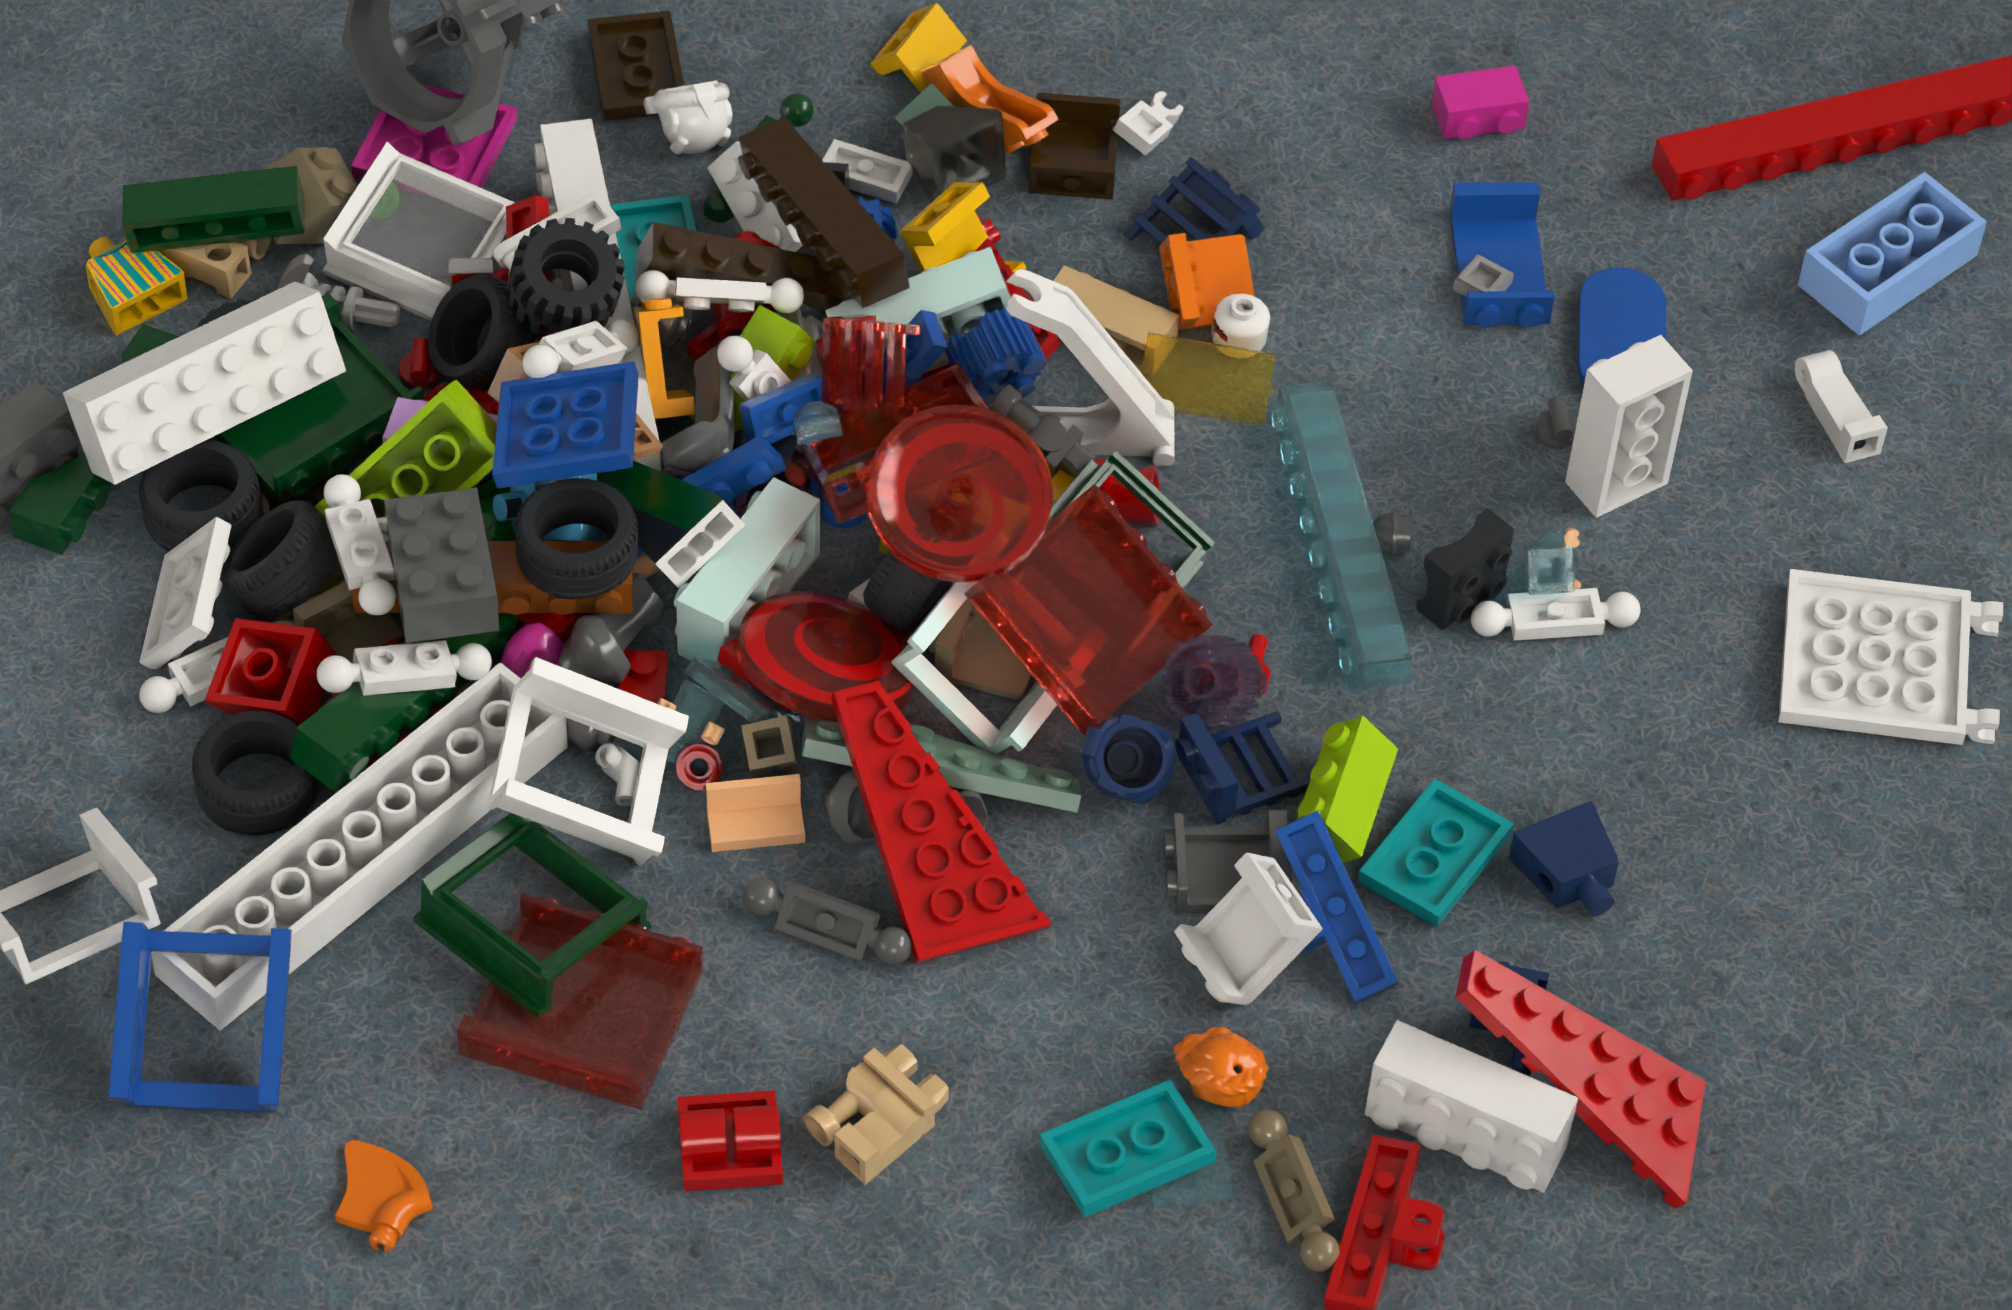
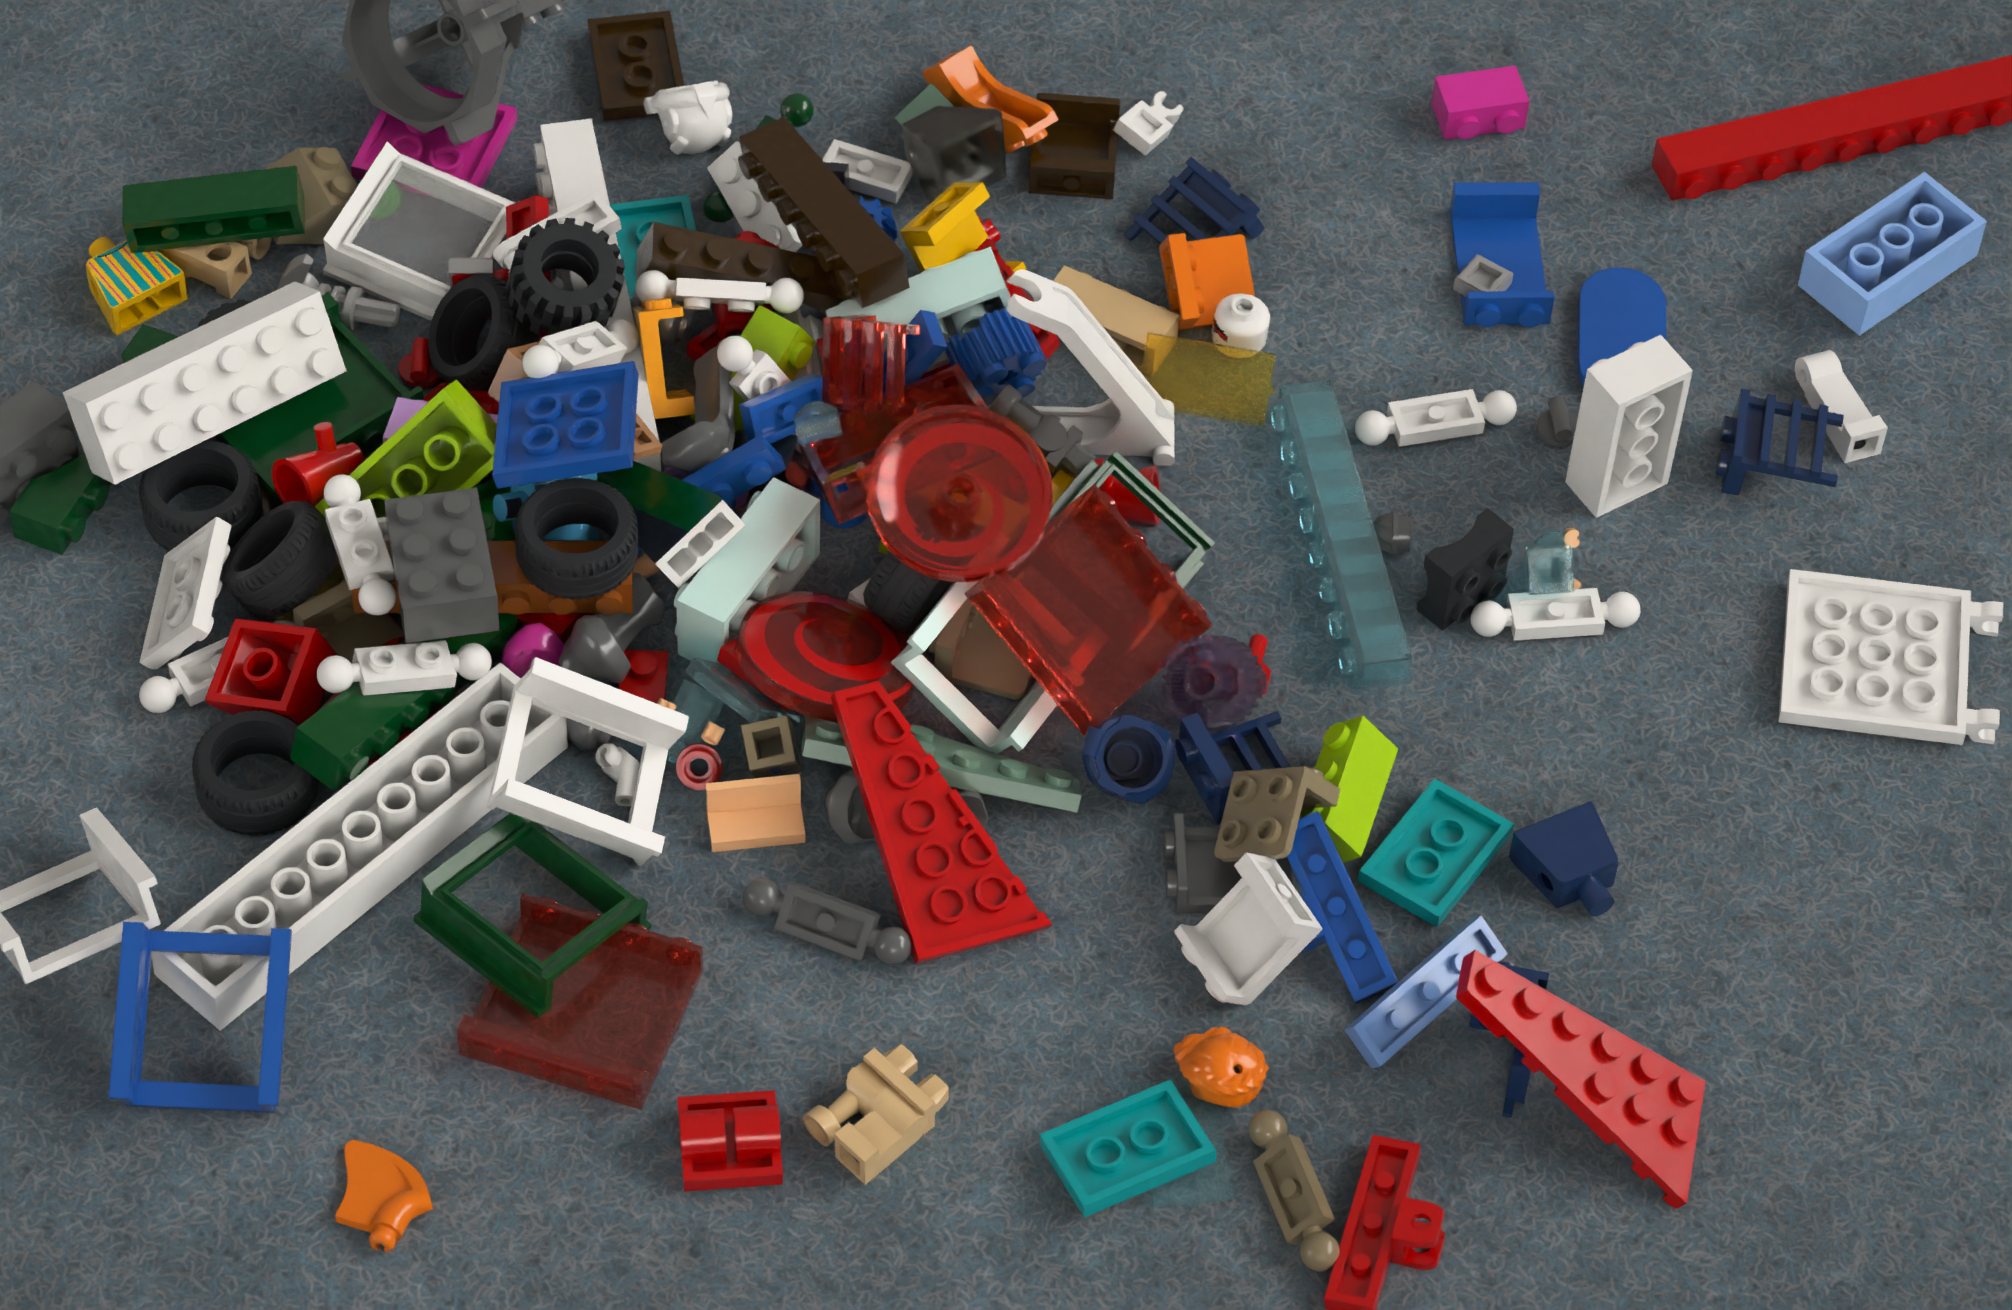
yellow panel [870,3,967,92] -> none
white brick [1365,1020,1578,1193] -> none
none -> red piece [272,422,364,506]
none -> dark tan bracket [1214,766,1340,862]
none -> medium blue plate [1344,916,1508,1068]
none -> white plate [1355,389,1517,447]
none -> dark blue plate [1715,388,1844,495]

